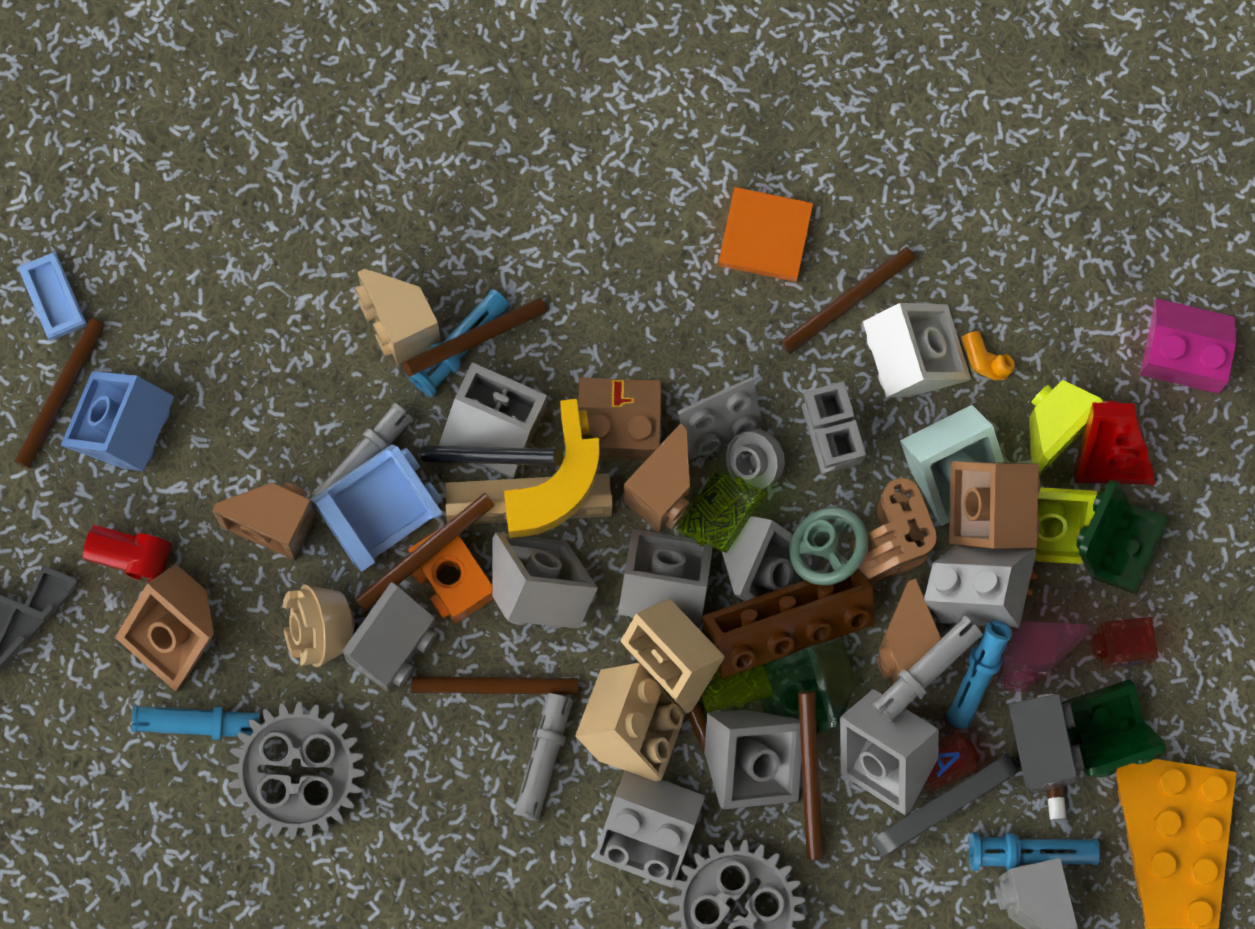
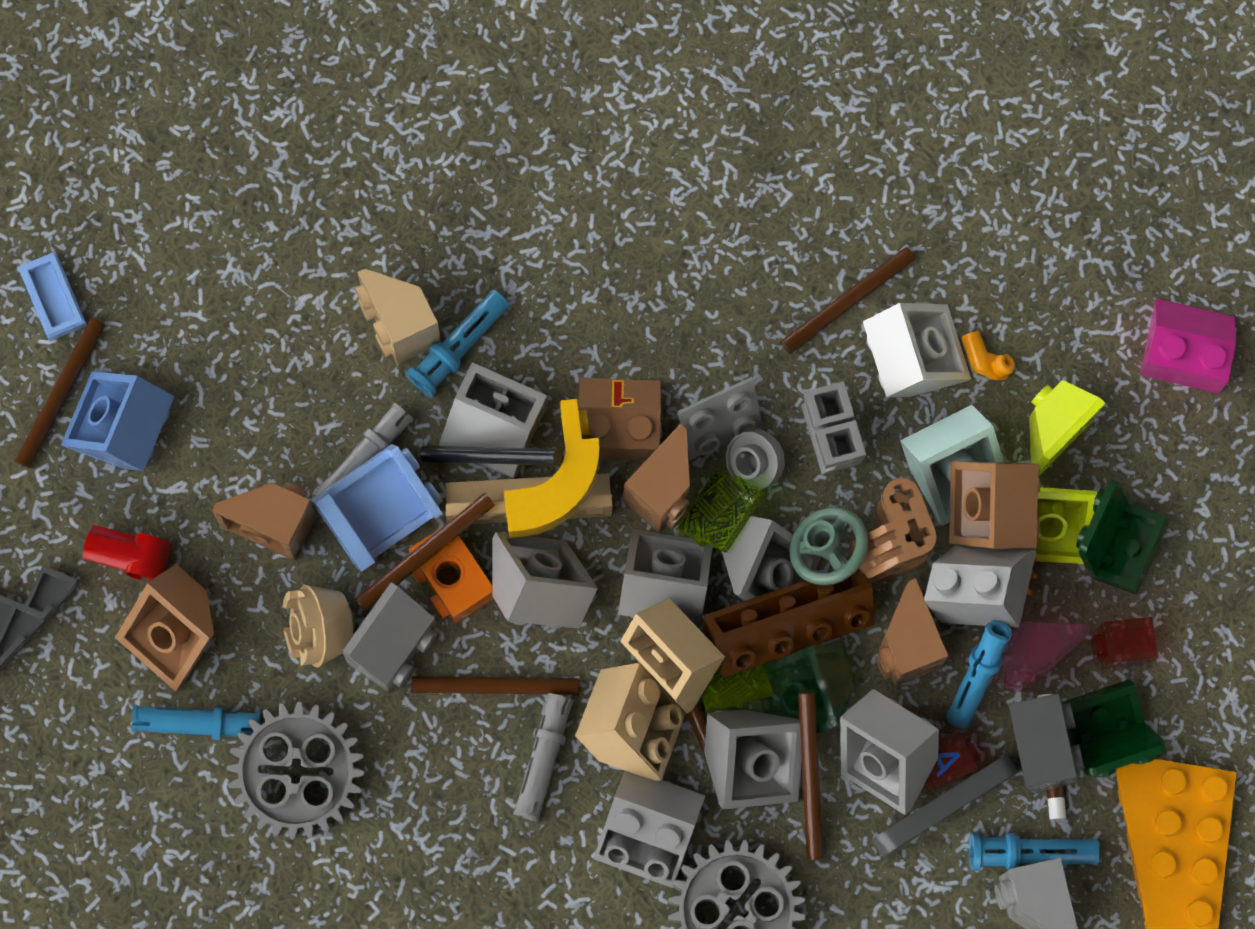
reddish brown bar [402,298,547,377] -> none
orange tile [718,187,813,282] -> none
light grey pin [872,616,983,724] -> none
red wing [1074,400,1156,485] -> none

